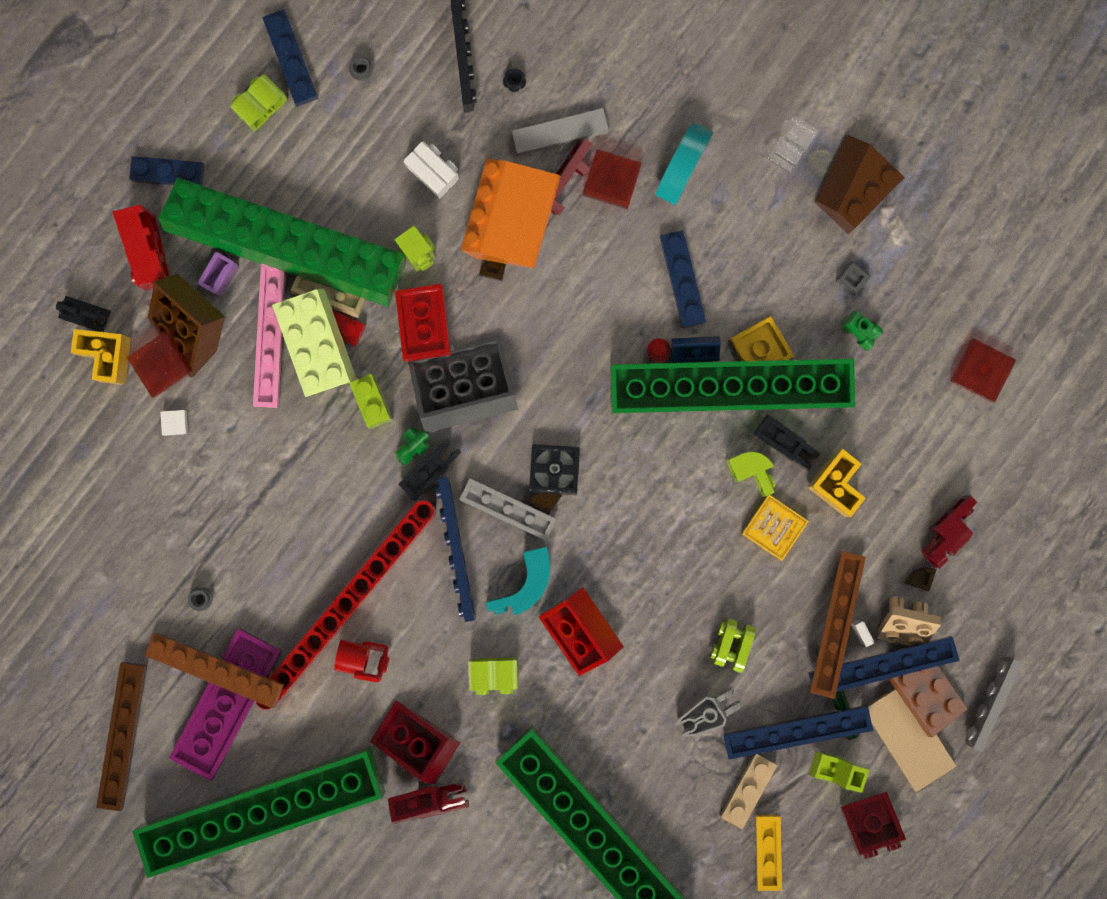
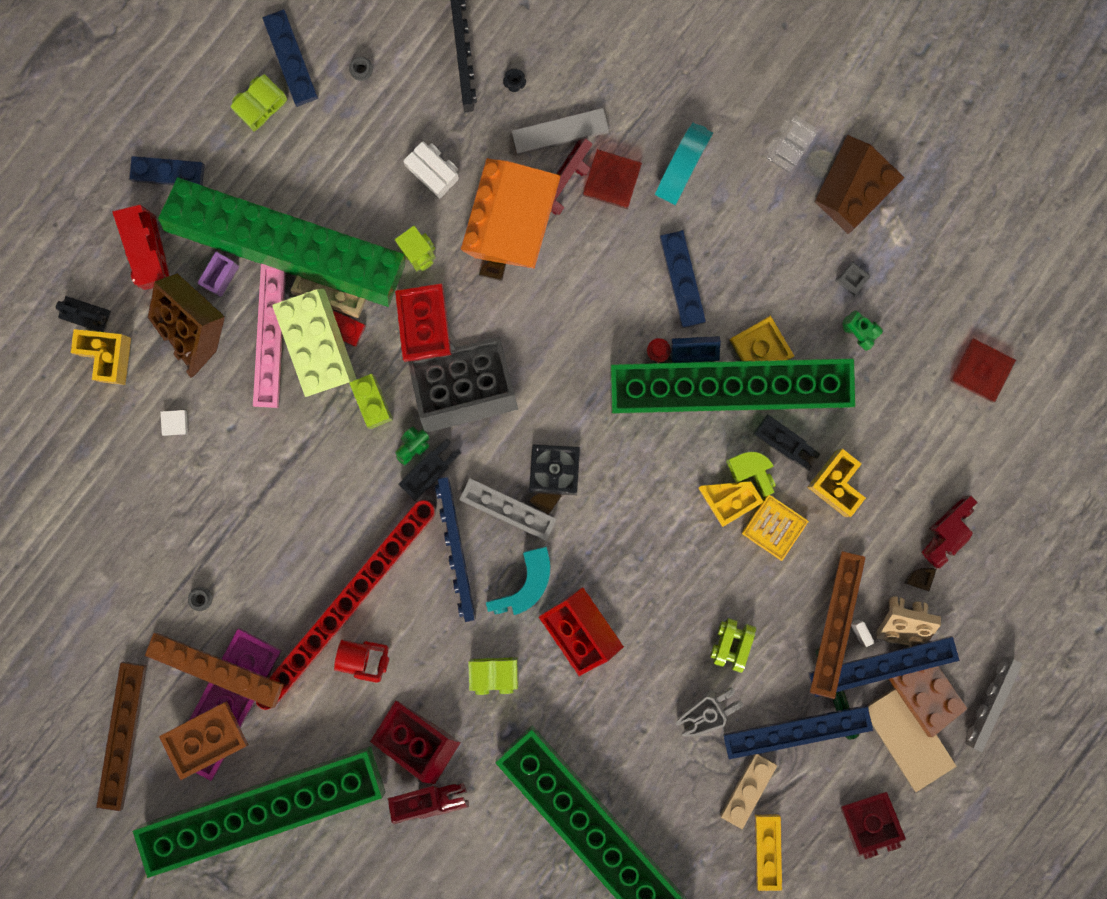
clear red plate [127,332,193,398] -> none
lime brick [808,751,870,793] -> none
none -> dark orange plate [159,701,249,780]
none -> yellow wing [698,481,764,527]

